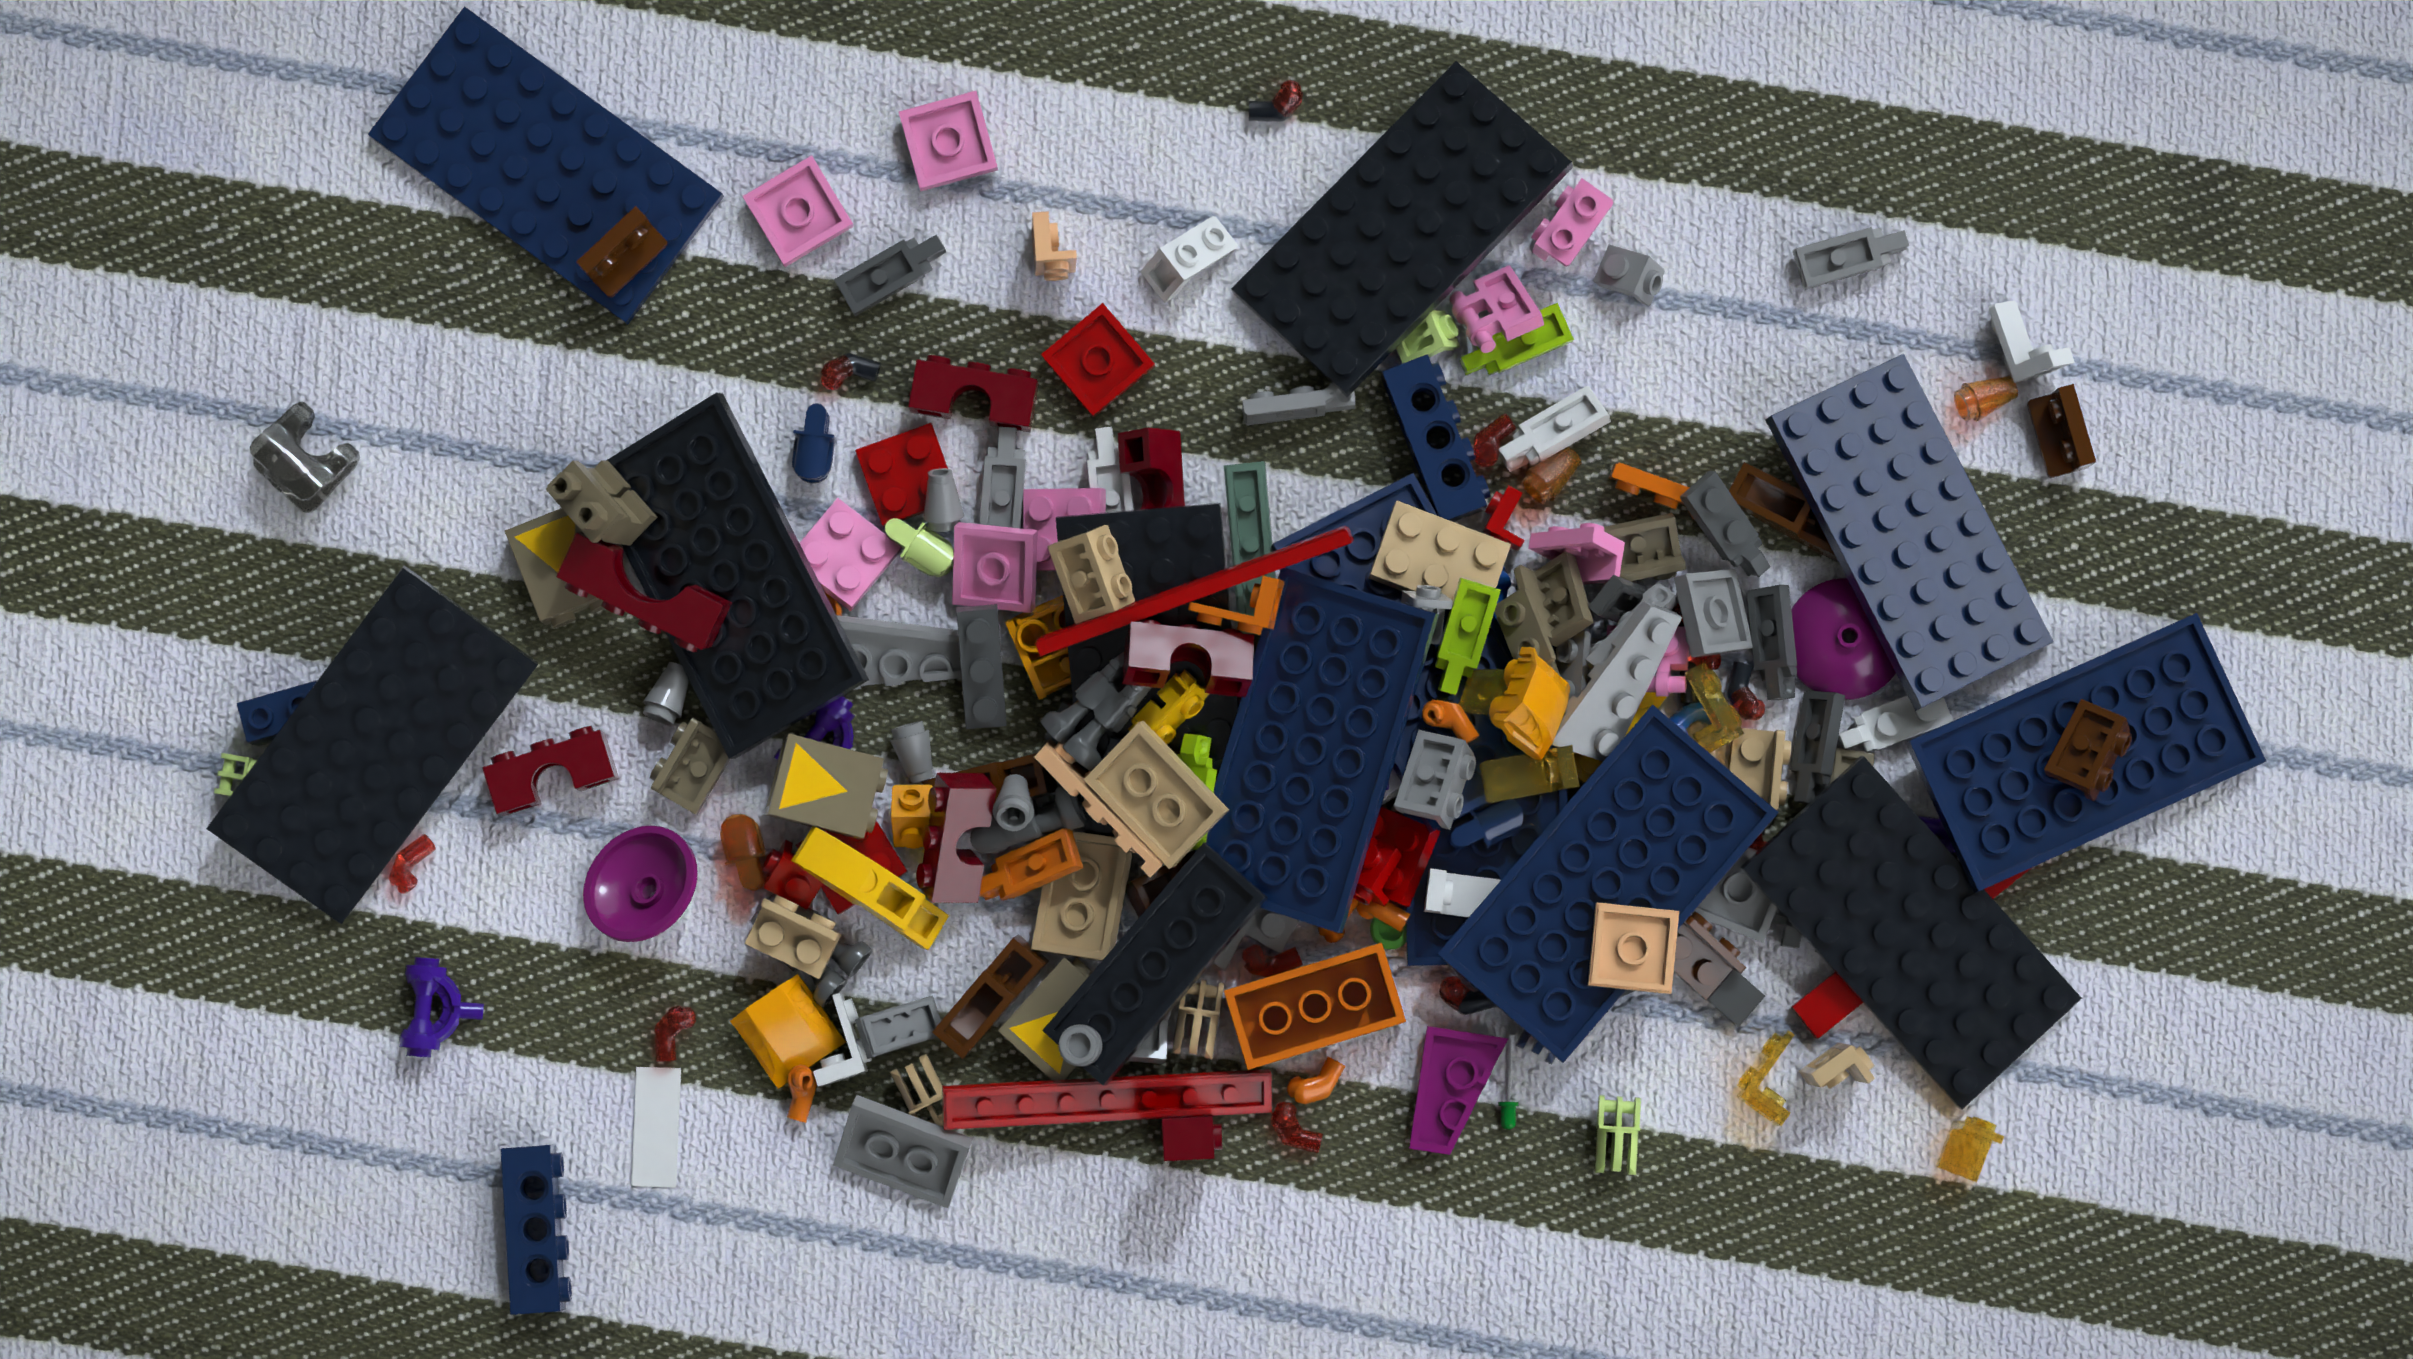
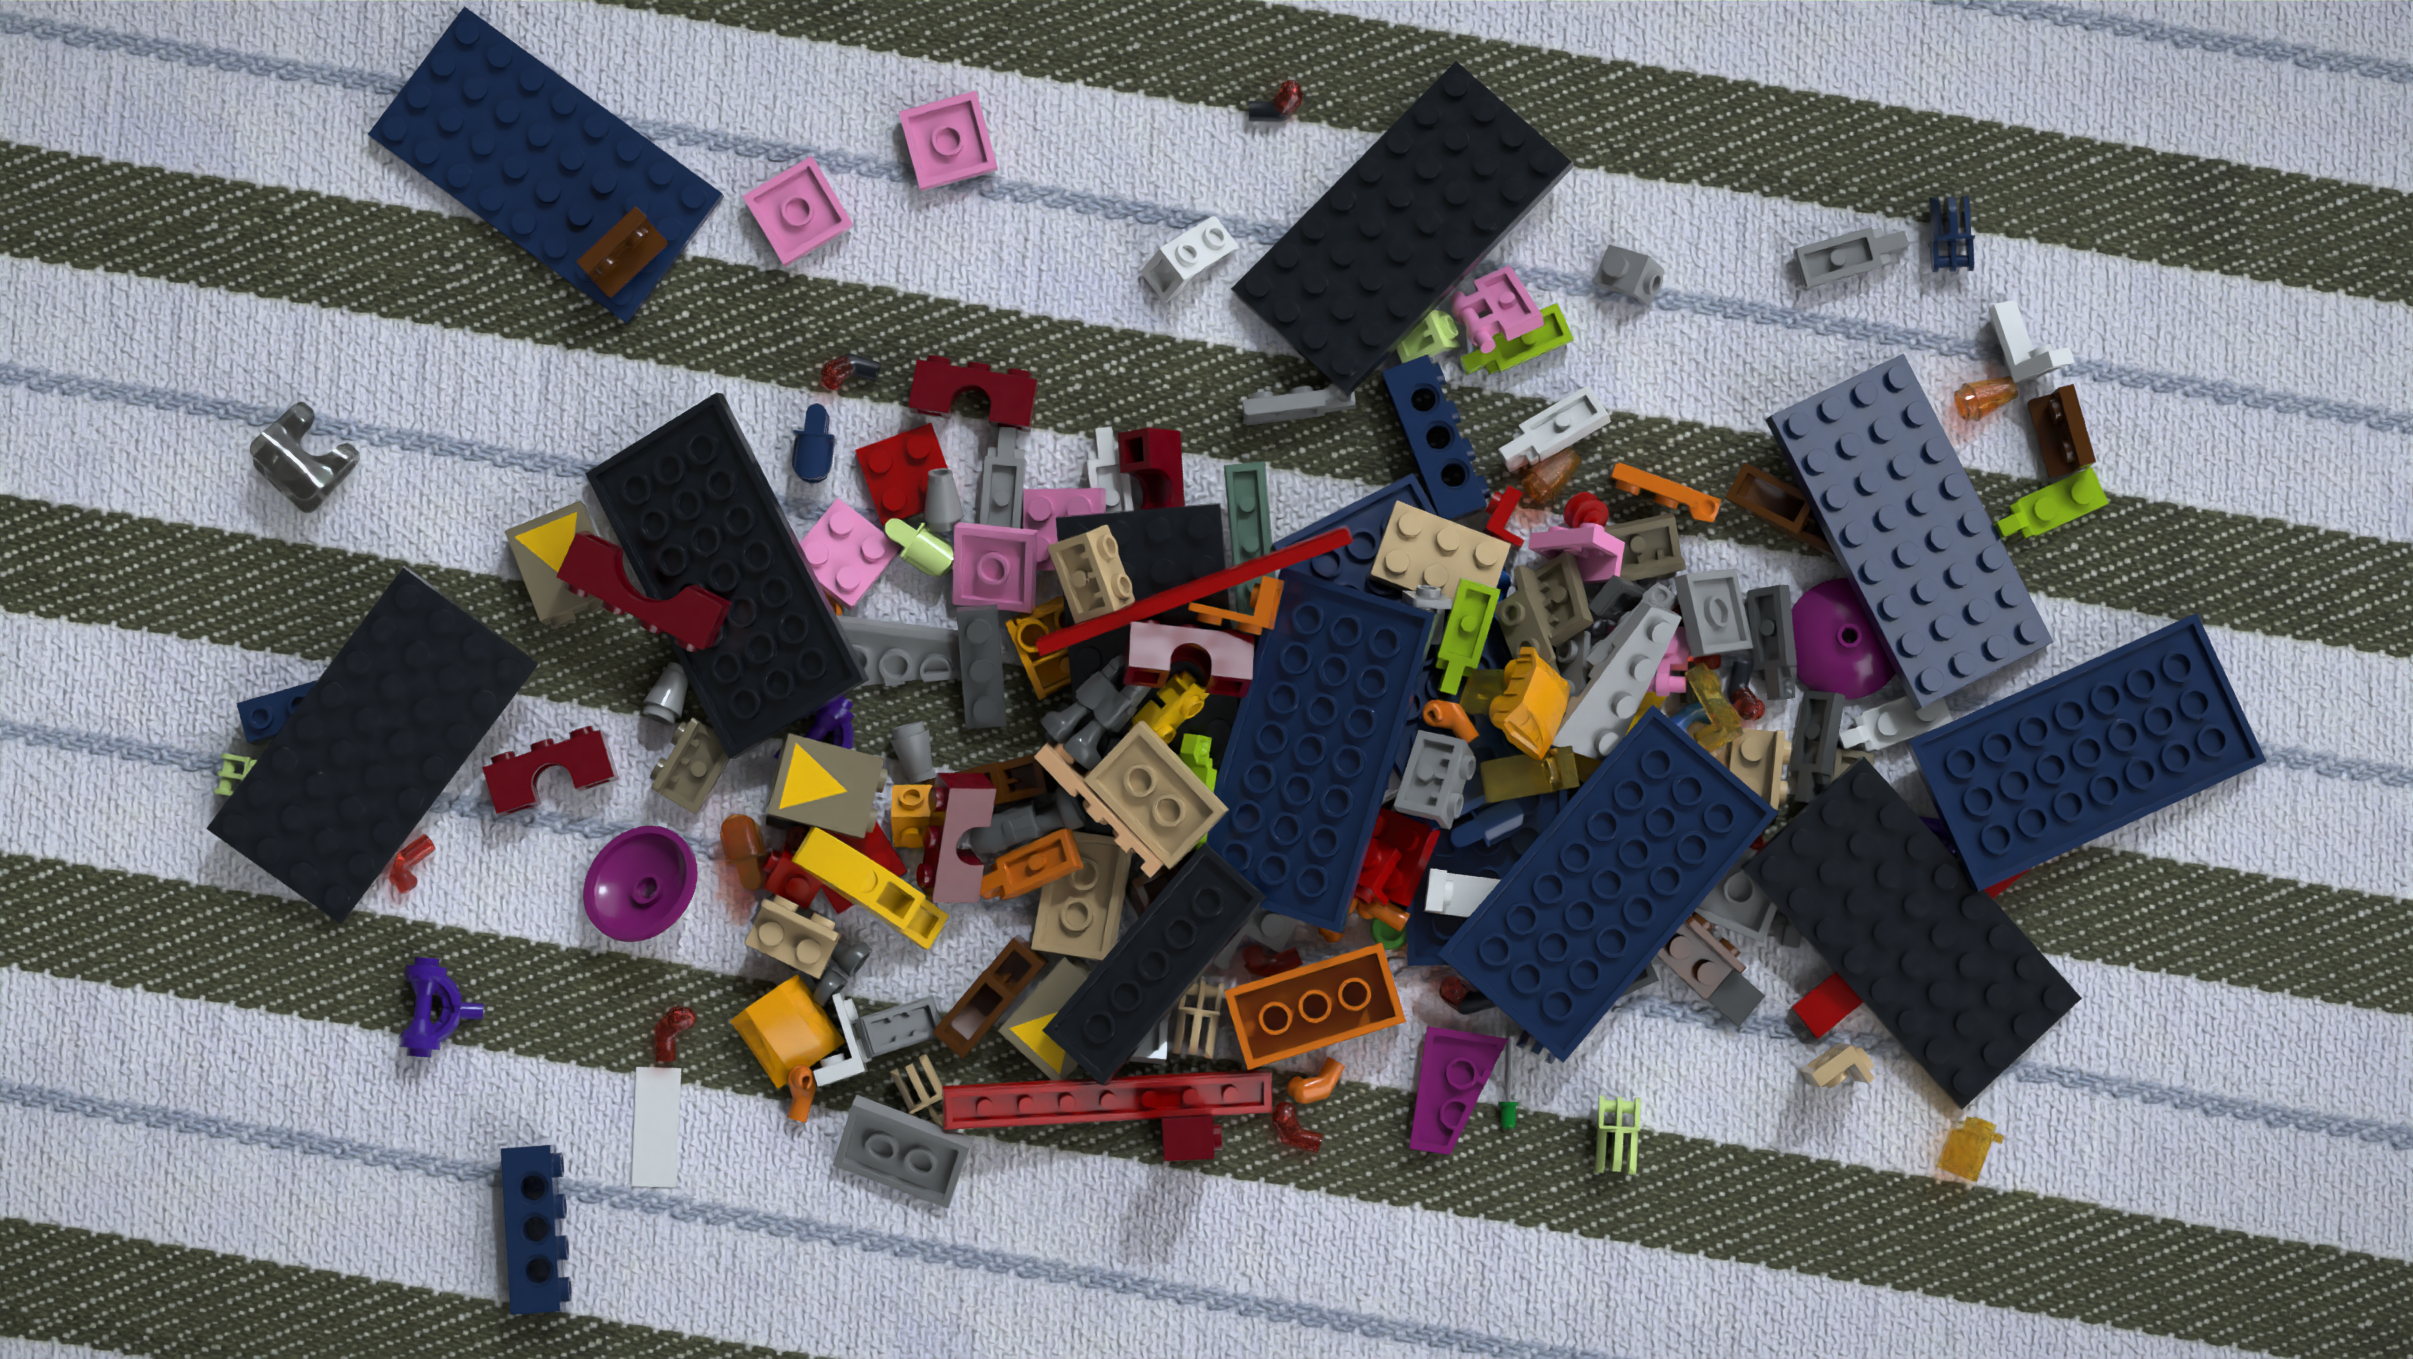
dark tan hips [546,460,657,545] -> none
dark grey hinge [834,234,946,317] -> none
light grey cone [993,774,1034,831] -> none
light nougat bracket [1031,211,1077,281] -> none
red plate [1041,303,1155,418] -> none
light grey tile [1059,1024,1102,1067] -> none
clear red arm [1473,413,1516,467] -> none
bright pink bracket [1531,178,1613,267] -> none
light nougat tile [1587,902,1679,994] -> none
dark grey hinge [1680,471,1771,577] -> none
clear yellow bracket [1737,1030,1795,1126] -> none
reddish brown bracket [2044,699,2132,801] -> none
none -> clear red arm [766,816,811,851]
none -> red wheel [1563,492,1609,529]
none -> dark blue arm [1928,196,1975,272]
none -> lime hinge [1993,467,2109,539]

